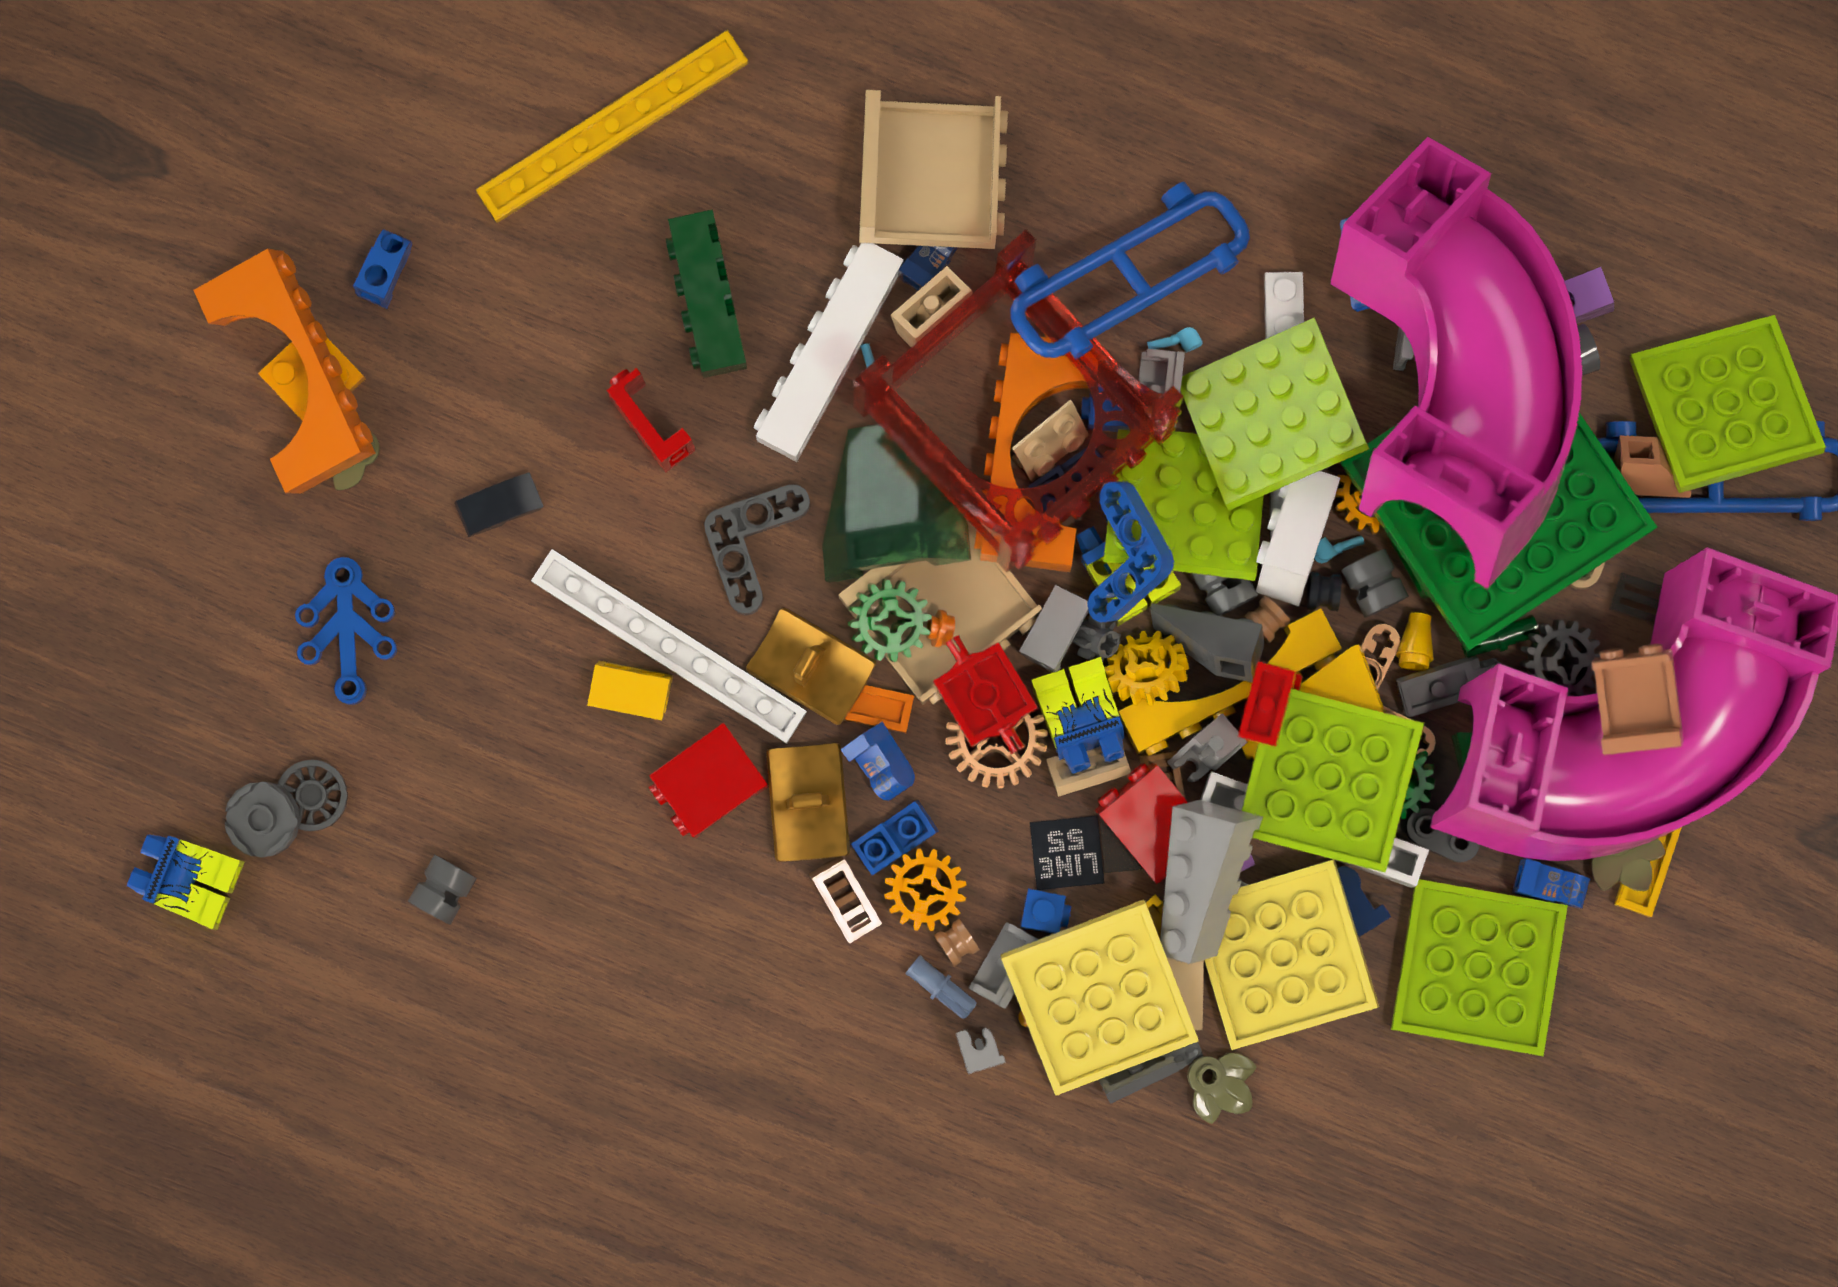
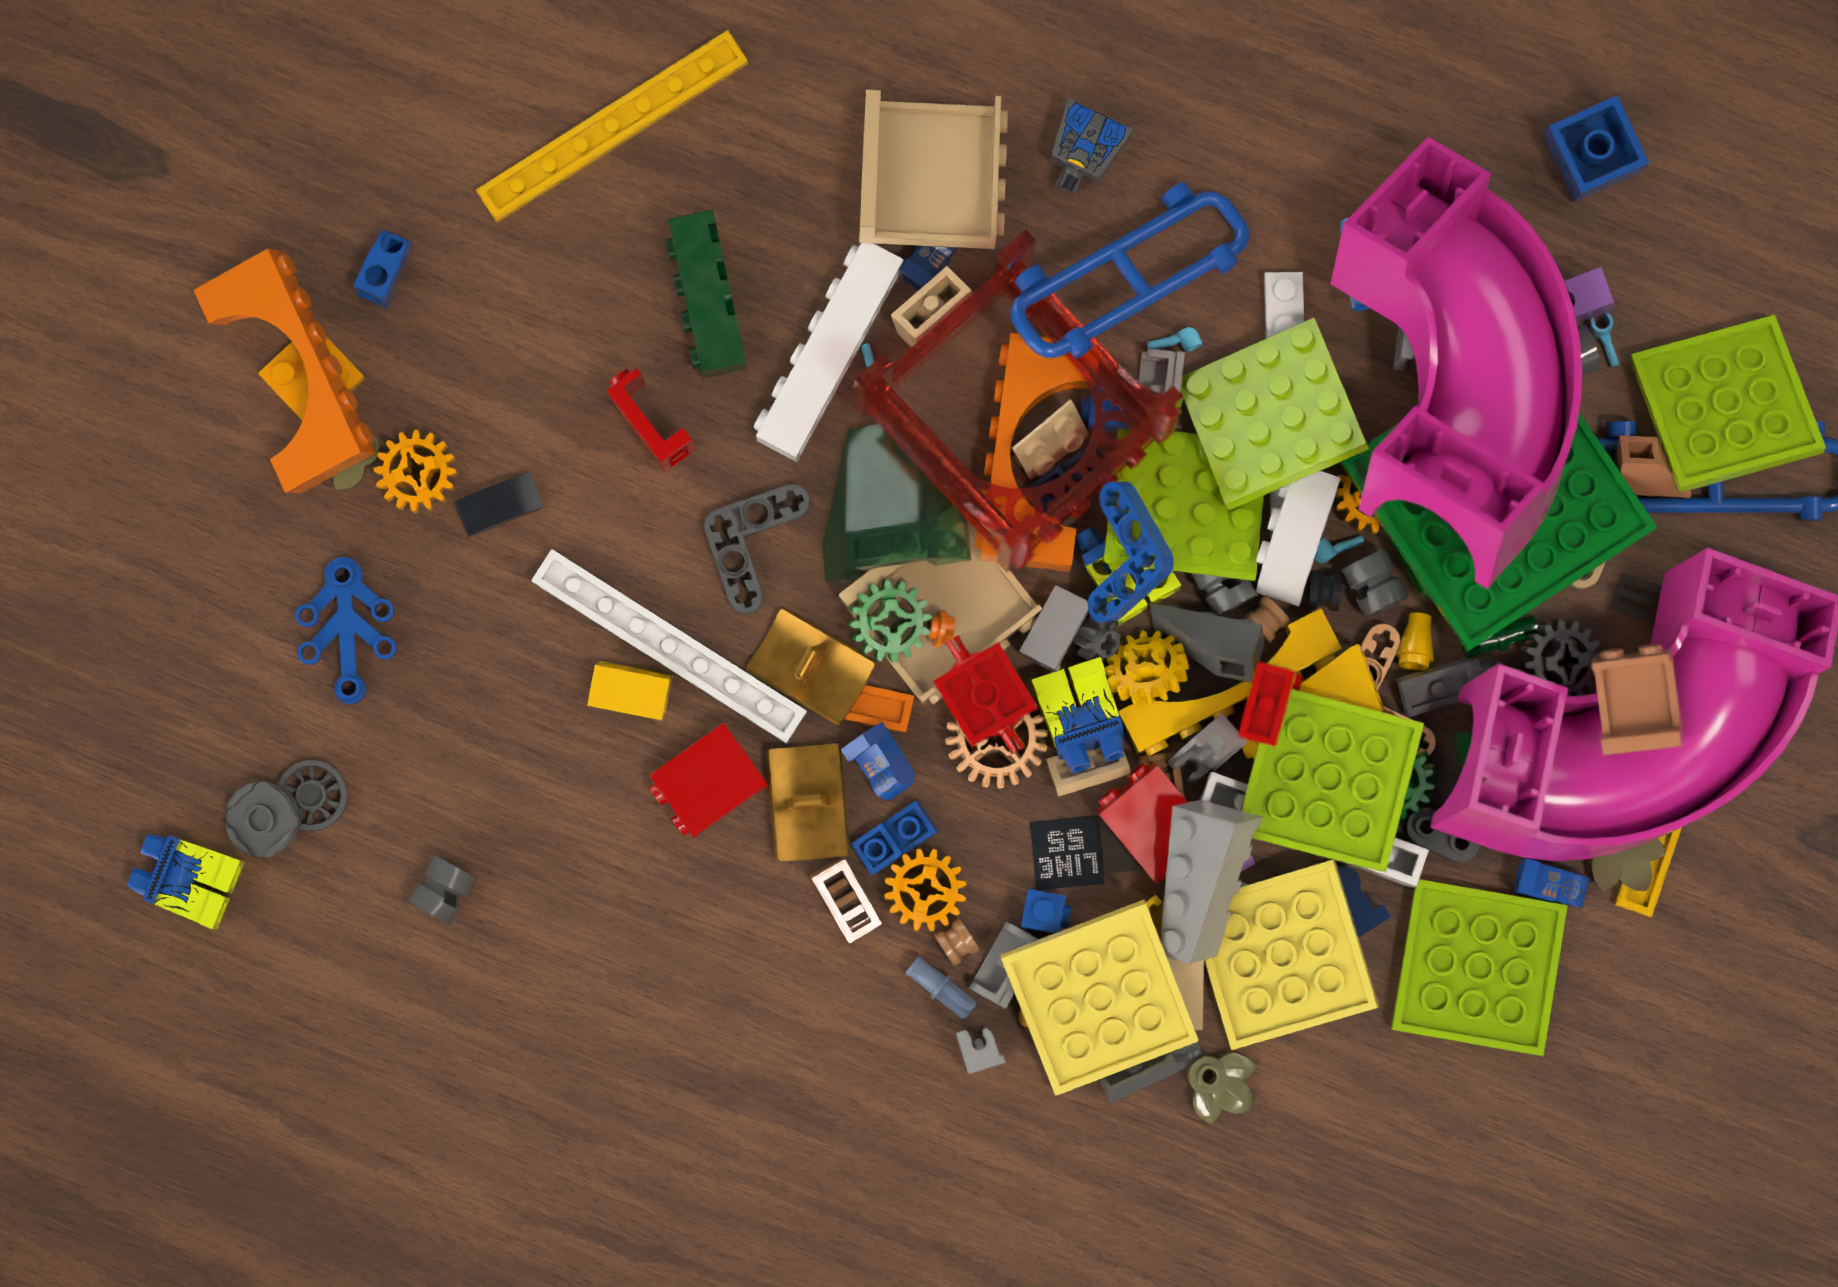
none -> light orange gear [374,430,458,513]
none -> torso [1050,98,1133,196]
none -> blue brick [1542,95,1649,203]
none -> medium azure hand [1589,312,1619,367]

